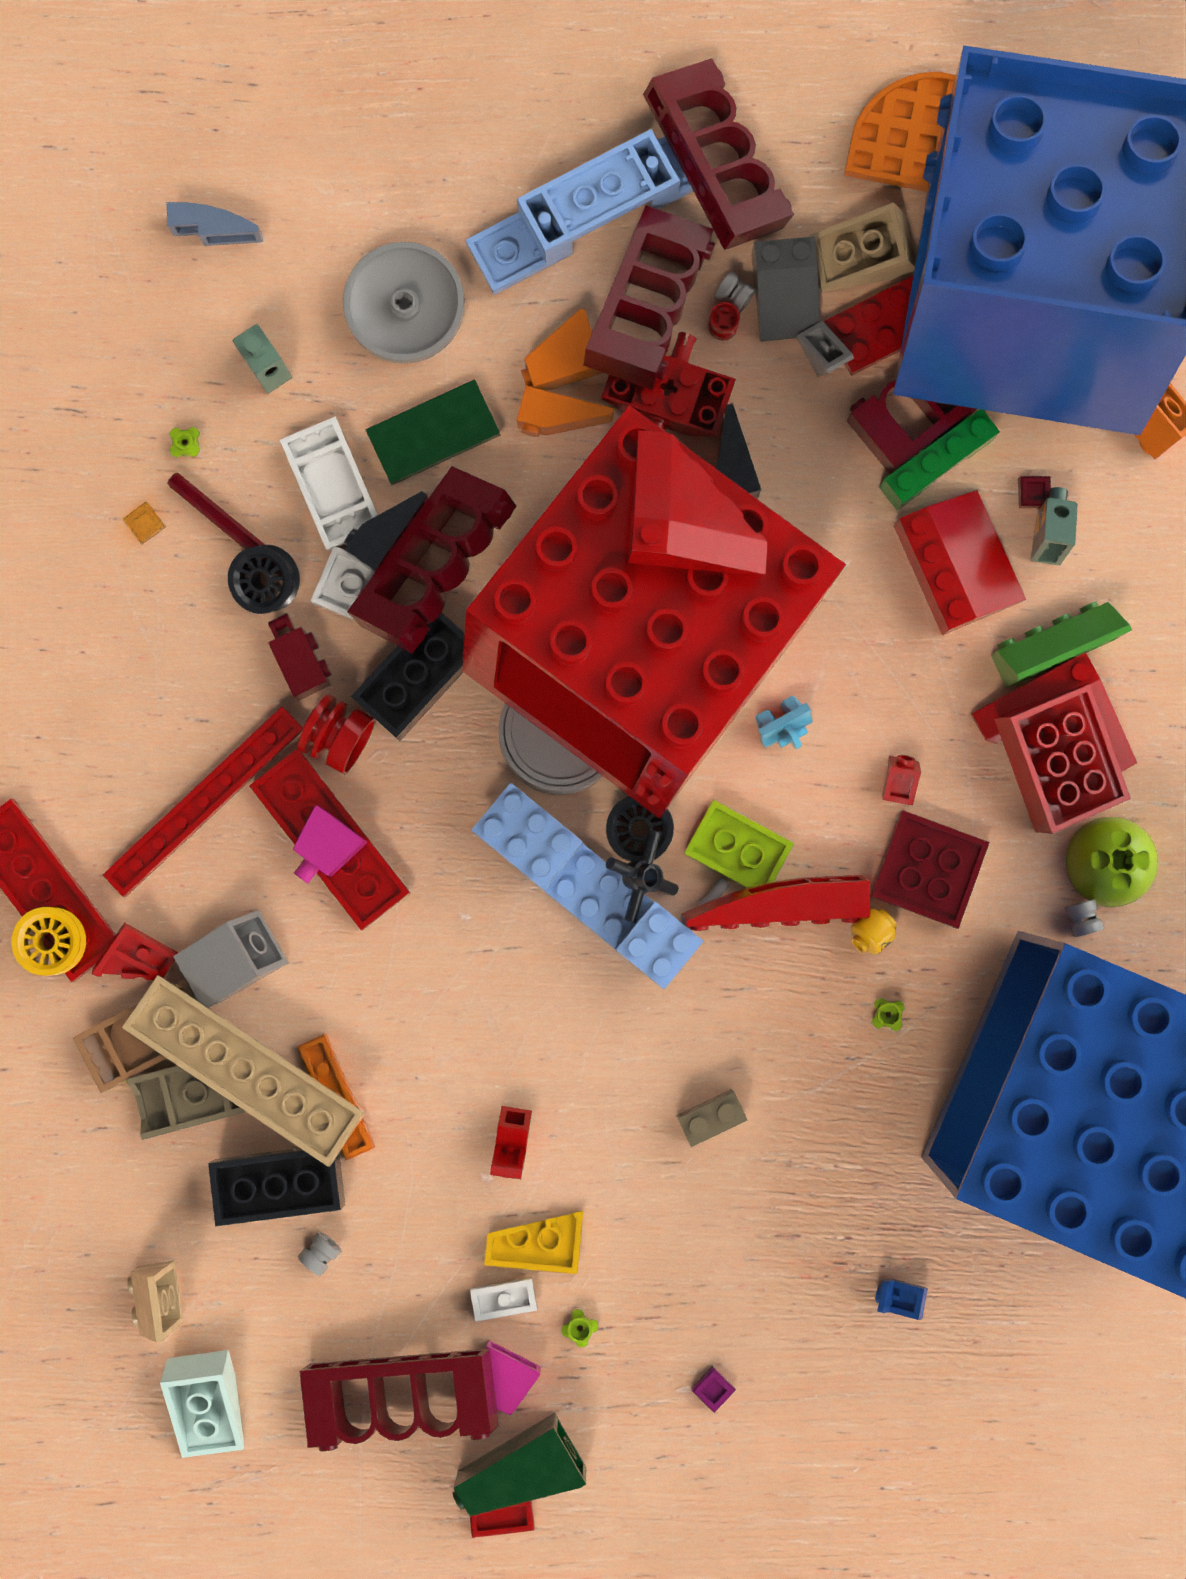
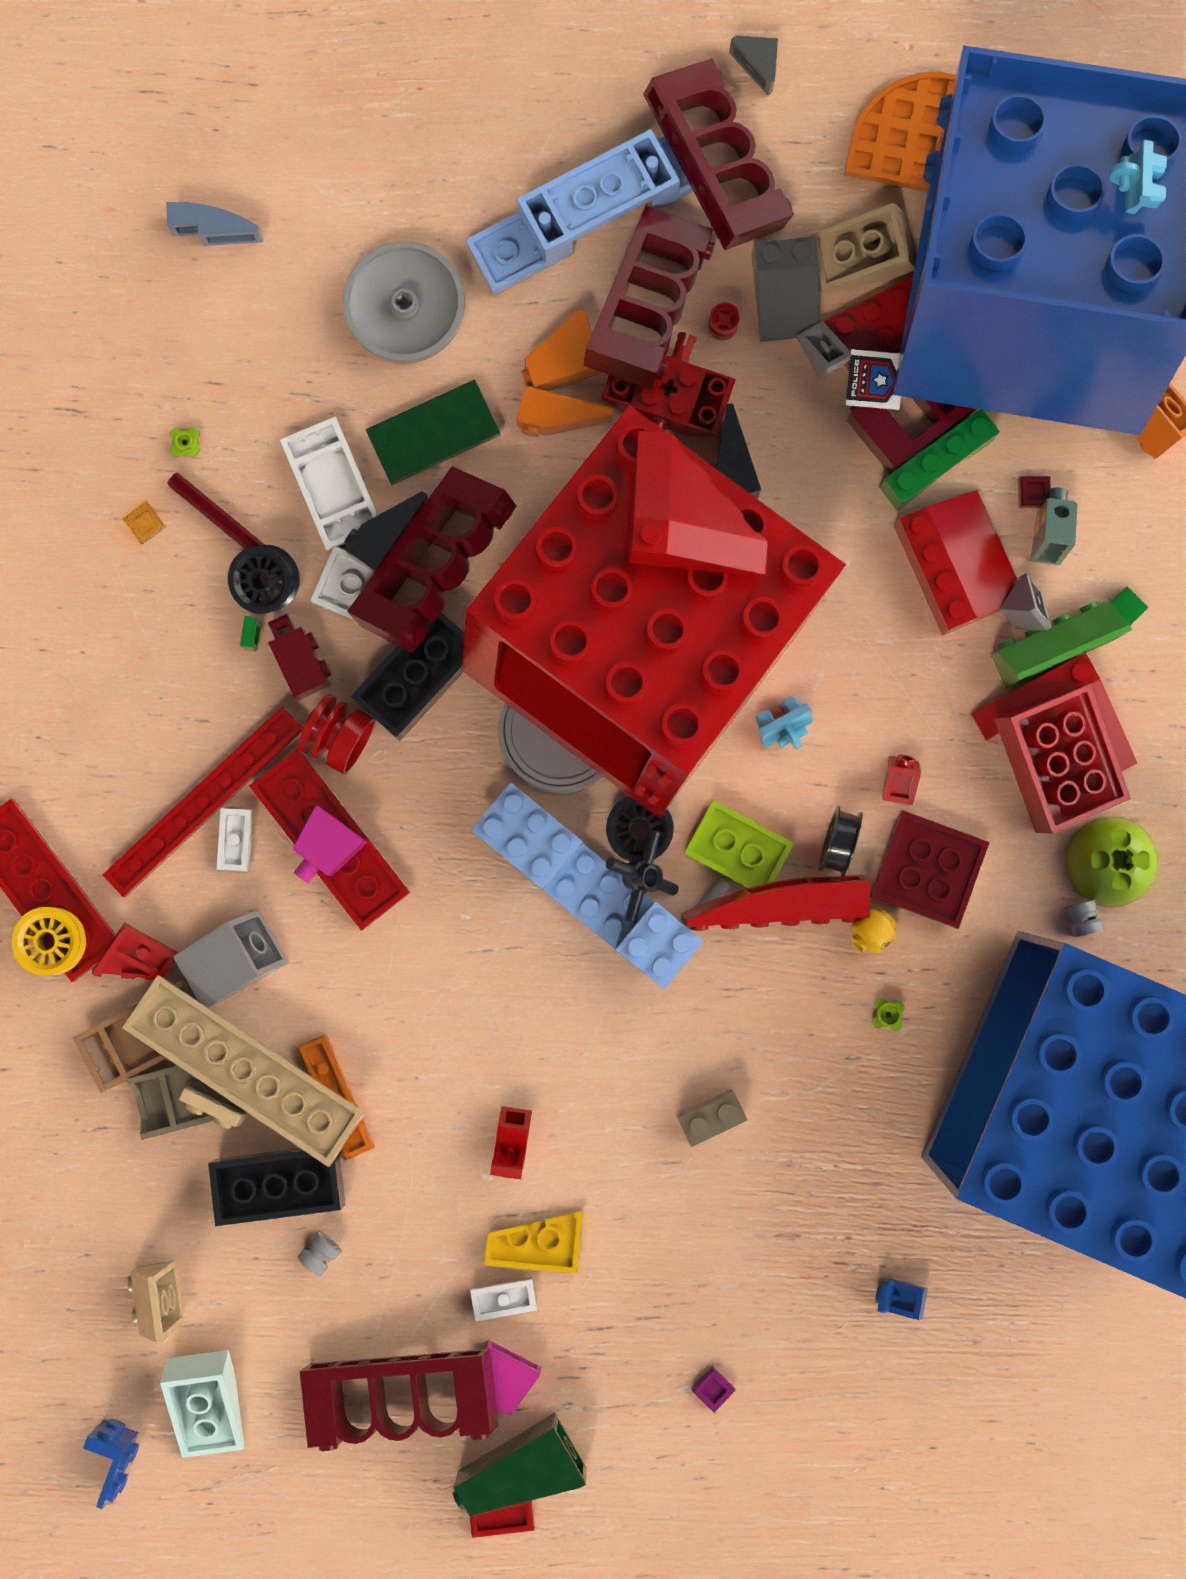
sand green torso [232,324,292,394] -> none
lime plate [561,1309,598,1348] -> none
light grey wheel [715,271,756,313] -> none
none -> blue bracket [83,1419,140,1510]
none -> tan plate [179,1086,247,1129]
none -> white plate [216,808,253,872]
none -> green tile [240,616,261,652]
none -> dark grey slope [729,36,778,96]
none -> black wheel [818,805,863,878]
none -> sticker [846,349,901,410]
none -> light grey slope [999,573,1052,631]
none -> medium azure hips [1109,140,1167,214]
none -> green tile [1110,586,1149,626]

